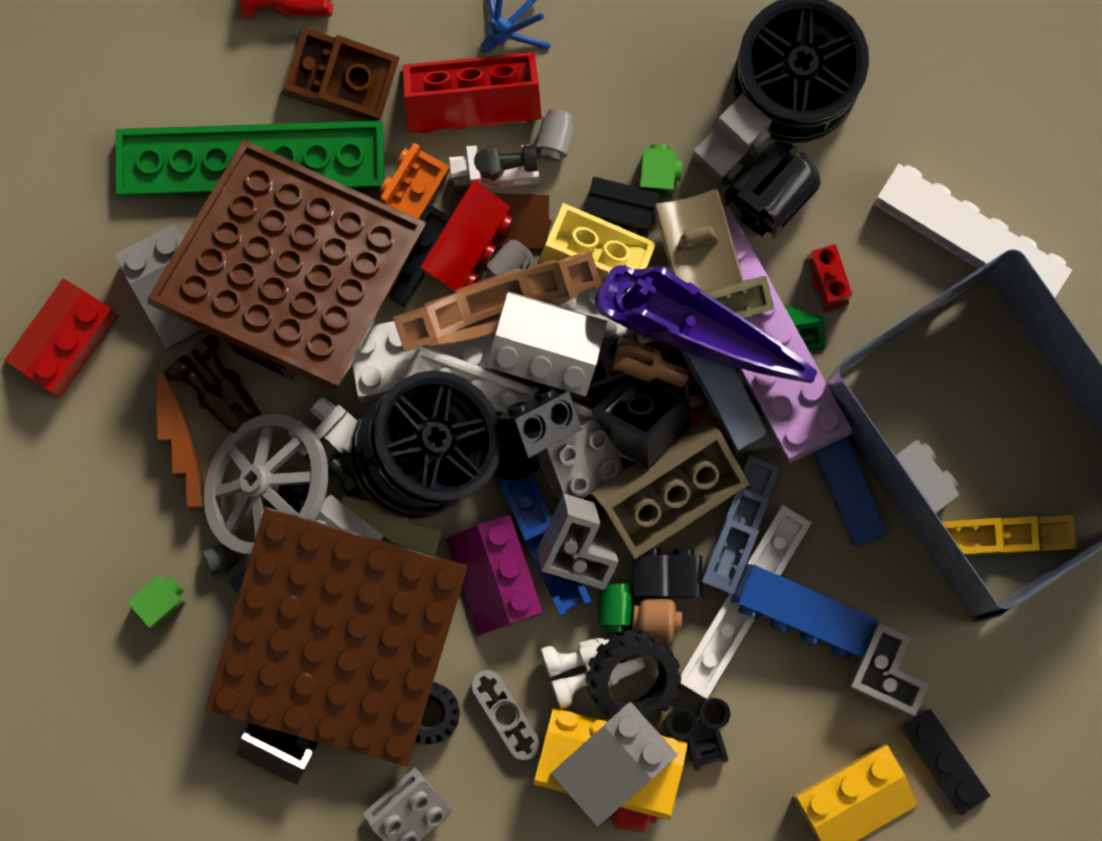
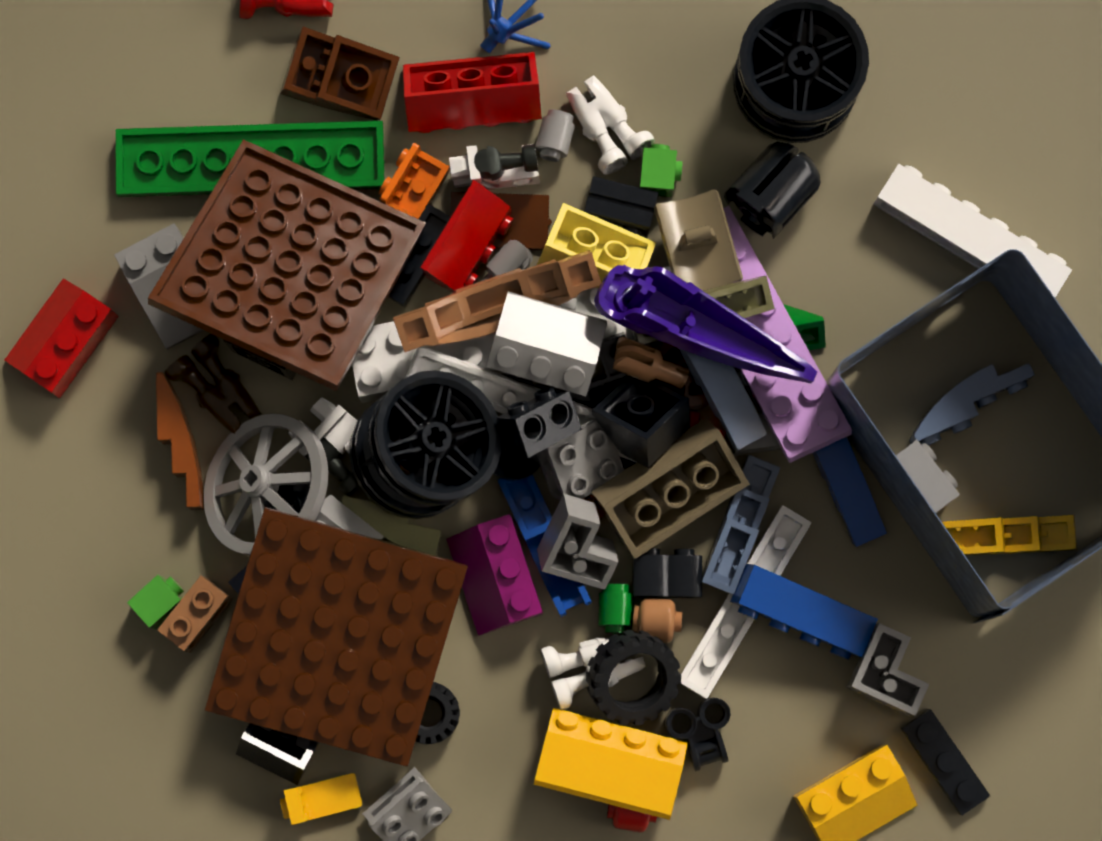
dark grey hose [203,545,239,576] -> none
light grey beam [472,670,540,760] -> none
light grey slope [550,701,678,827] -> none
light grey brick [692,94,772,185] -> none
red piece [807,244,853,312] -> none
none -> medium nougat brick [158,575,233,653]
none -> yellow bracket [280,773,363,825]
none -> white piece [565,75,655,175]
none -> sand blue slope [909,363,1035,446]

